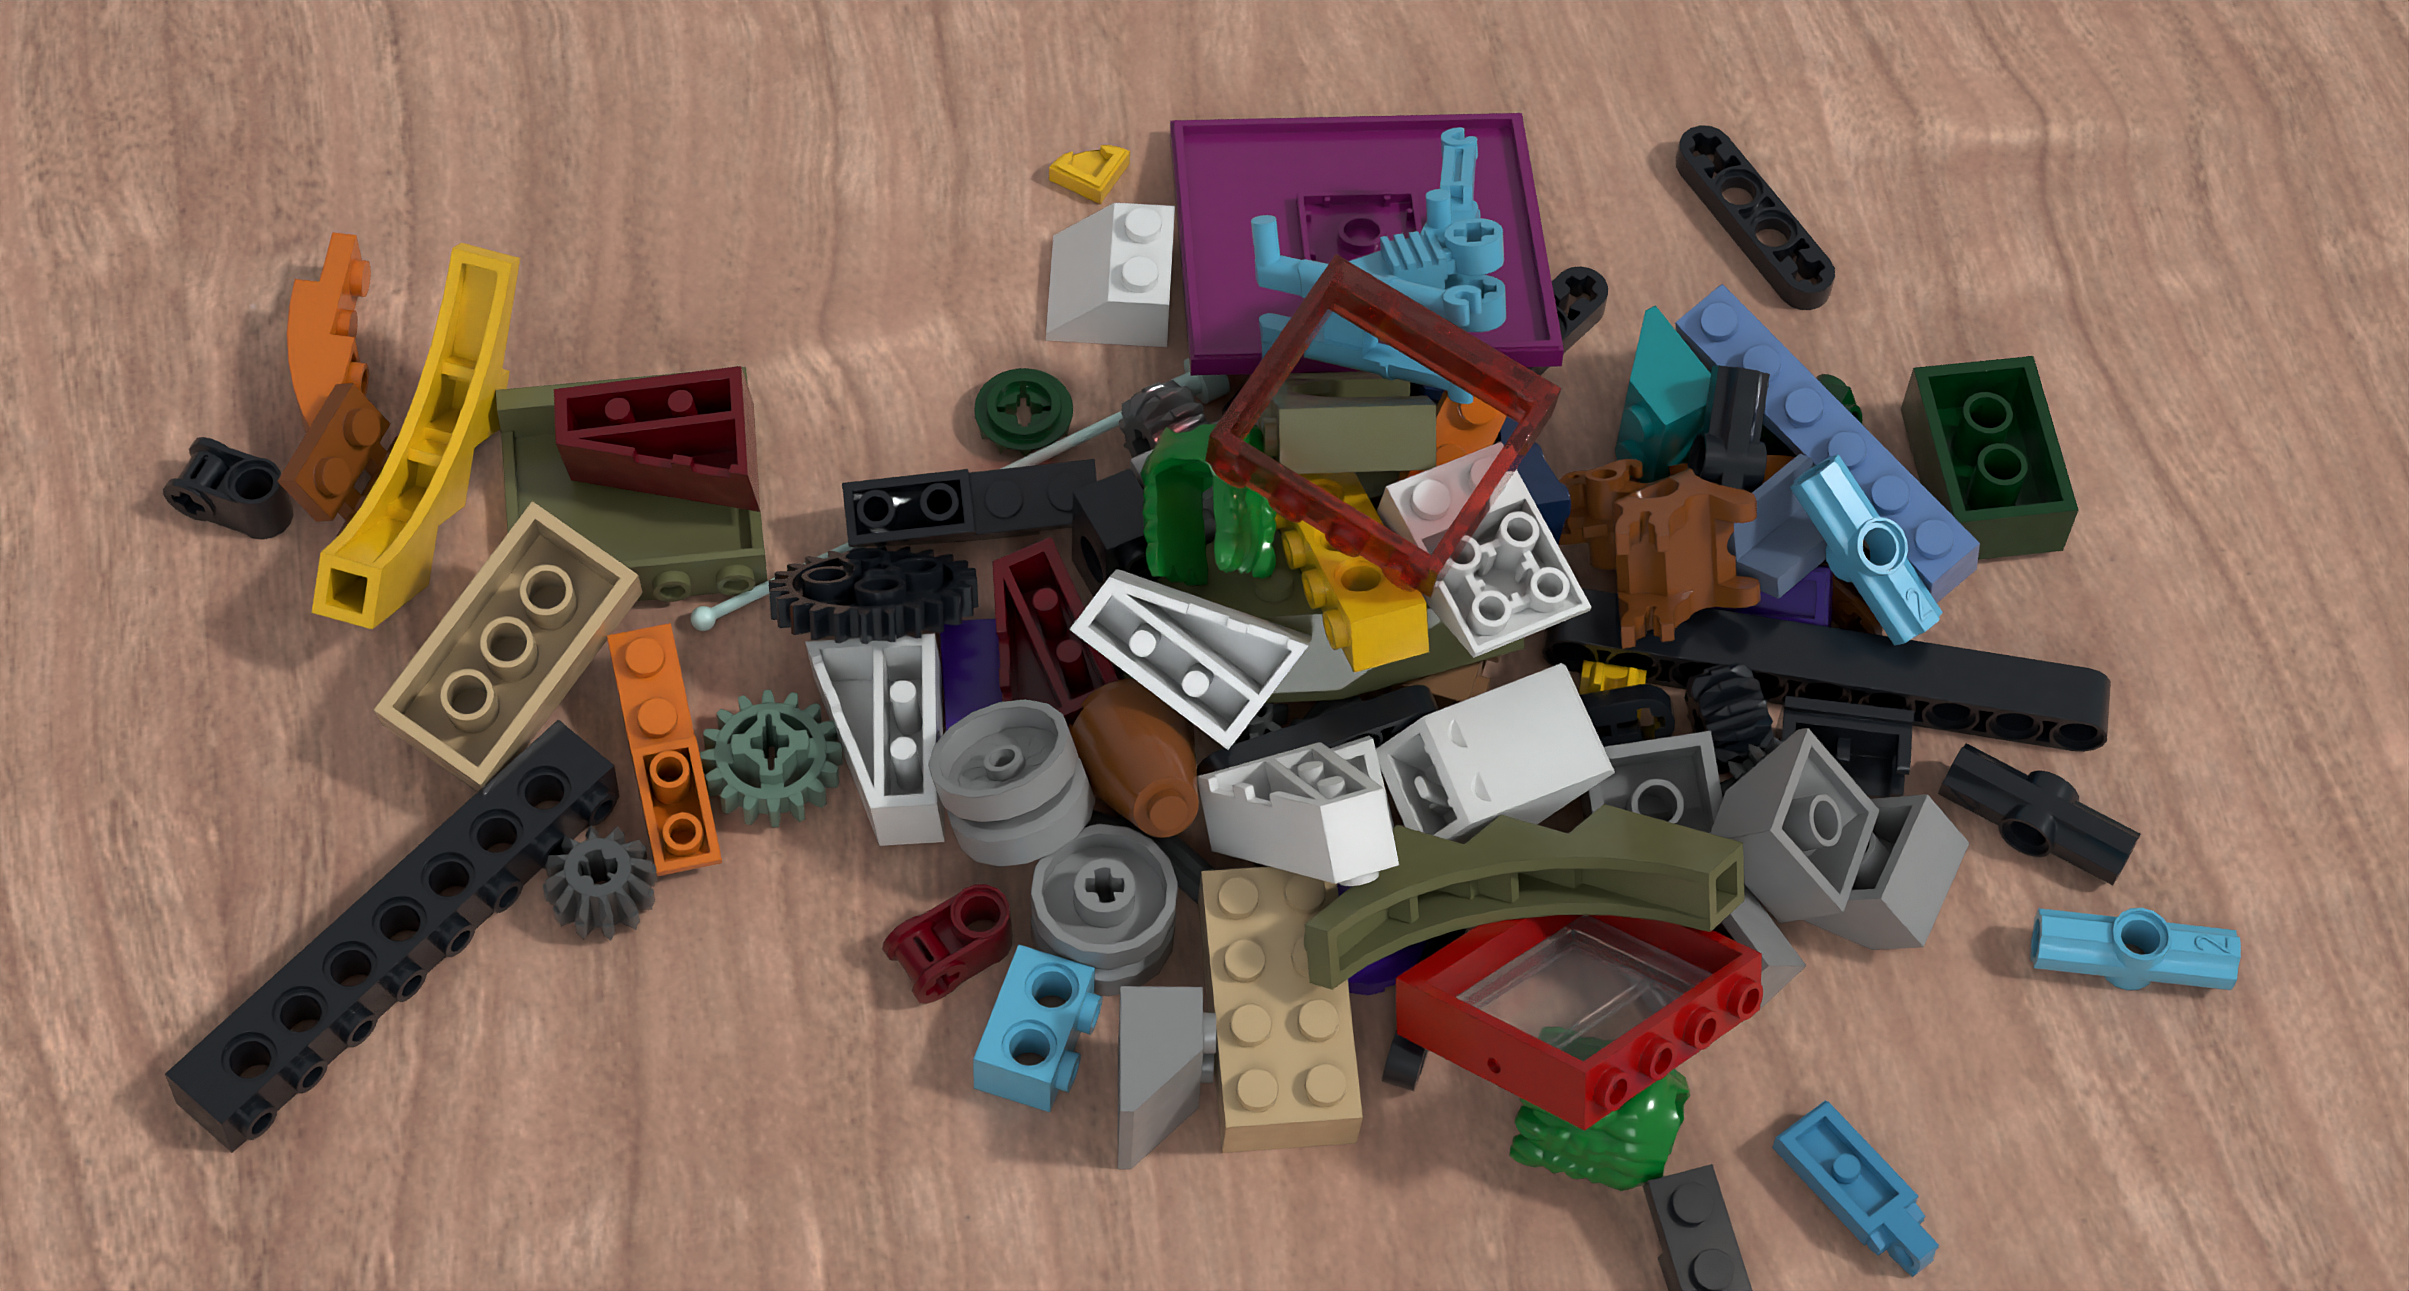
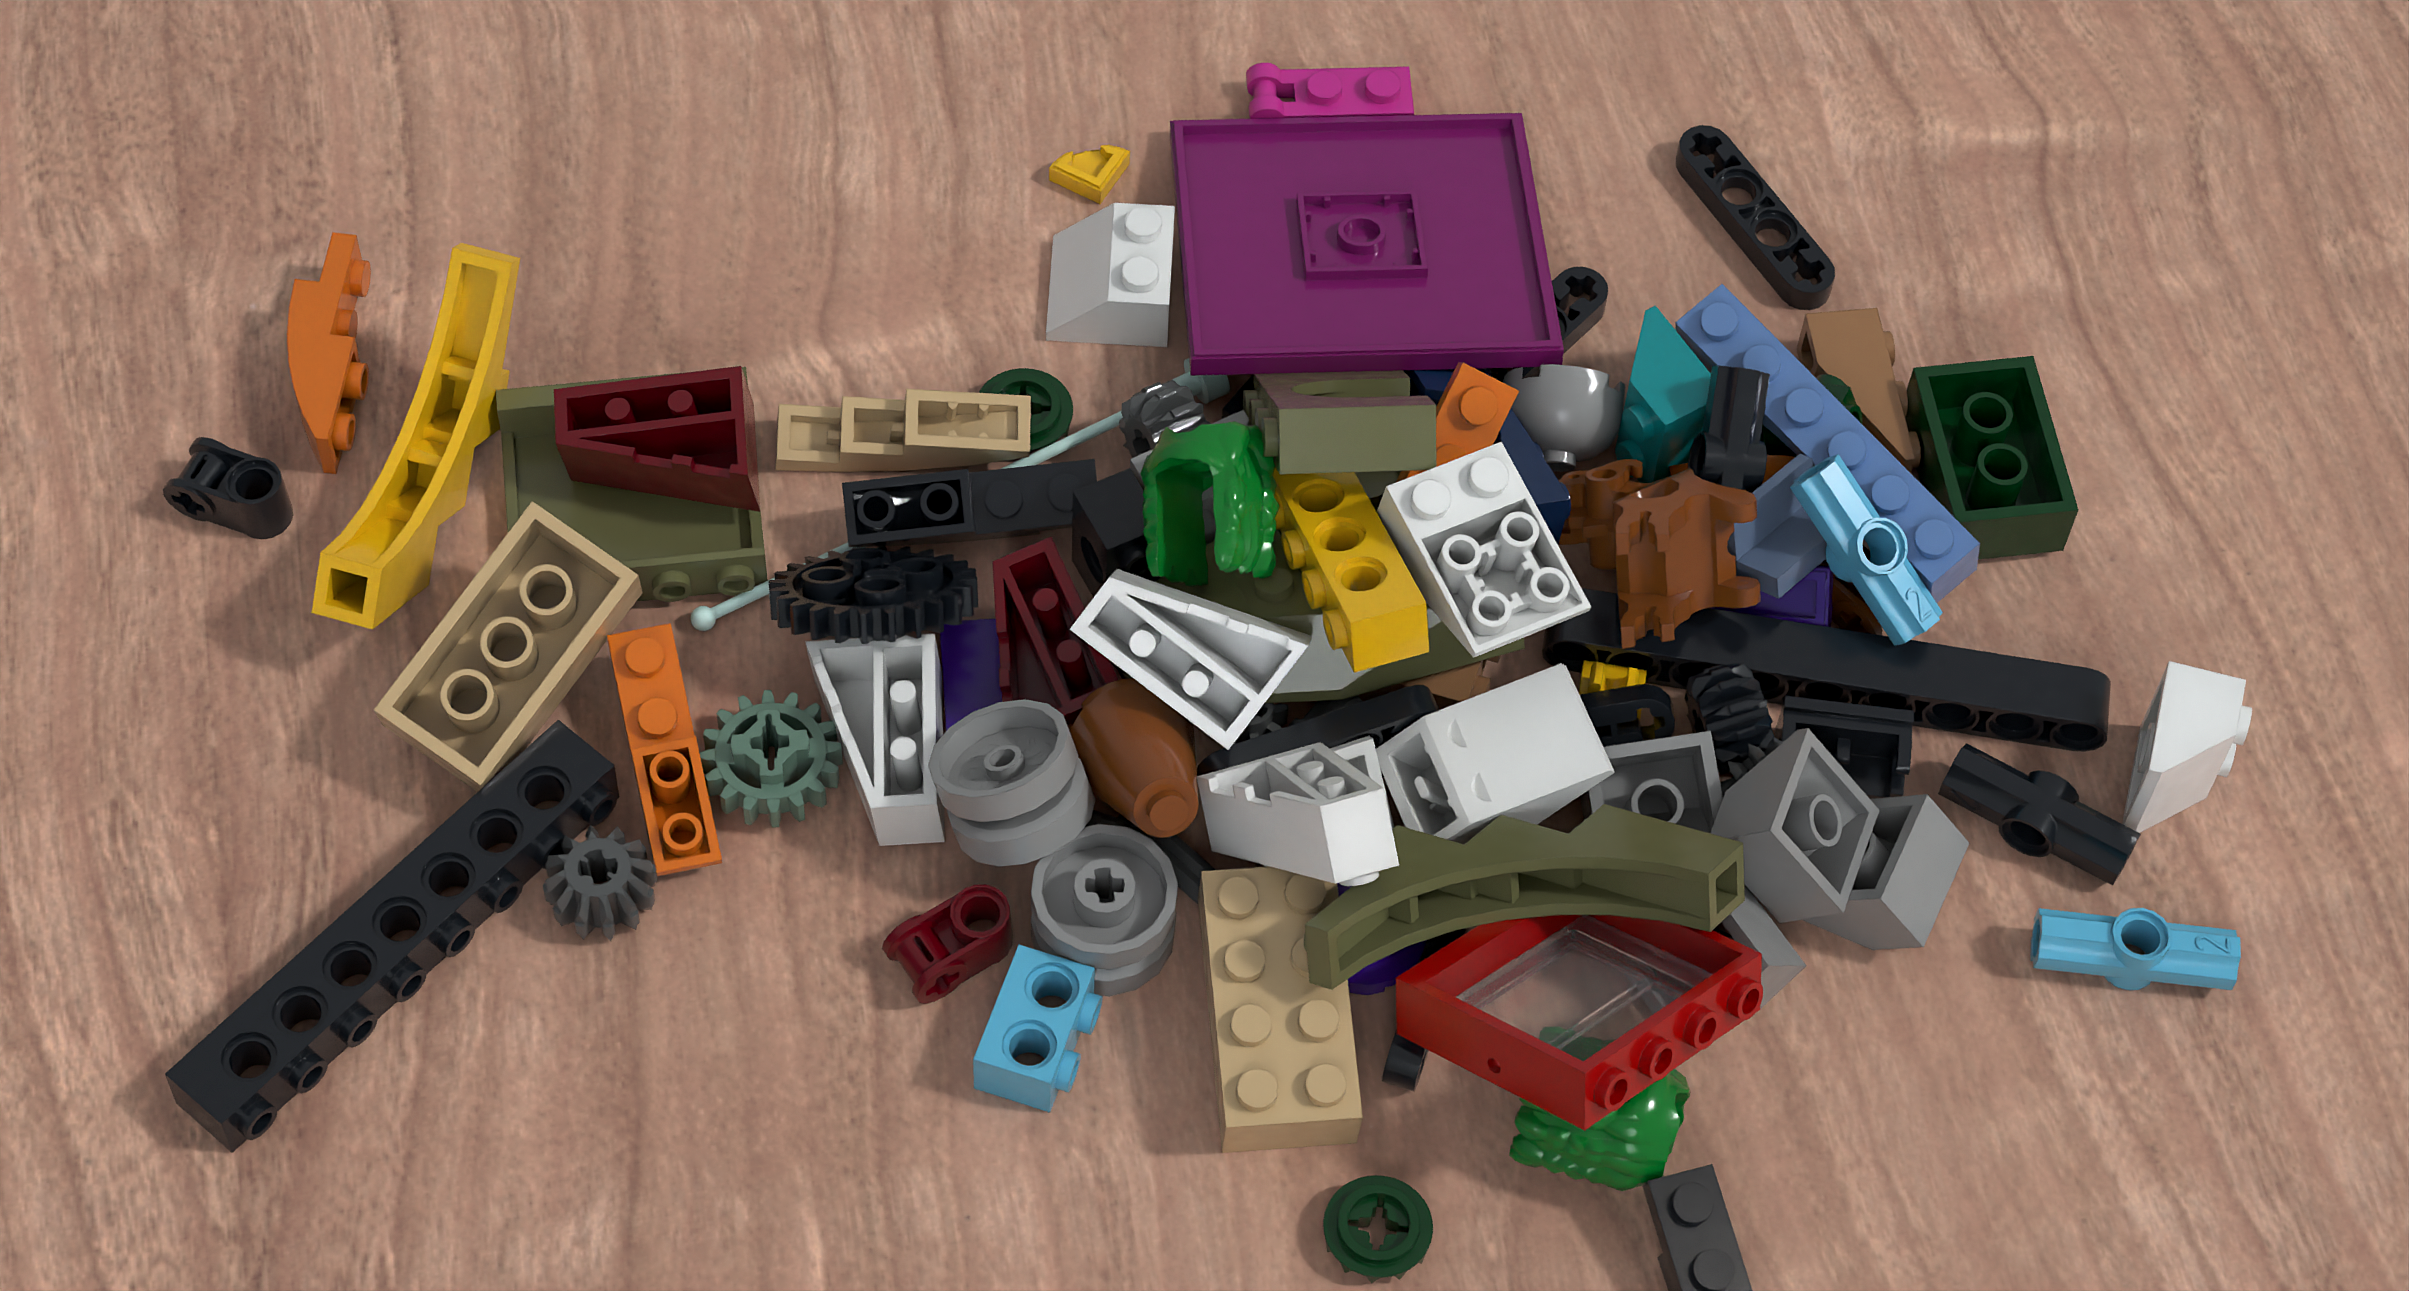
dark orange plate [277,383,398,536] -> none
light grey slope [1118,986,1216,1169] -> none
clear red window [1205,254,1562,598] -> none
medium azure piece [1251,127,1506,404] -> none
dark azure hinge [1772,1100,1939,1277] -> none
none -> tan slope [775,389,1031,472]
none -> dark pink plate [1246,63,1414,119]
none -> dark green gear [1323,1175,1433,1283]
none -> light grey cylinder [1503,364,1625,472]
none -> medium nougat slope [1796,308,1921,473]
none -> white slope [2122,661,2252,833]

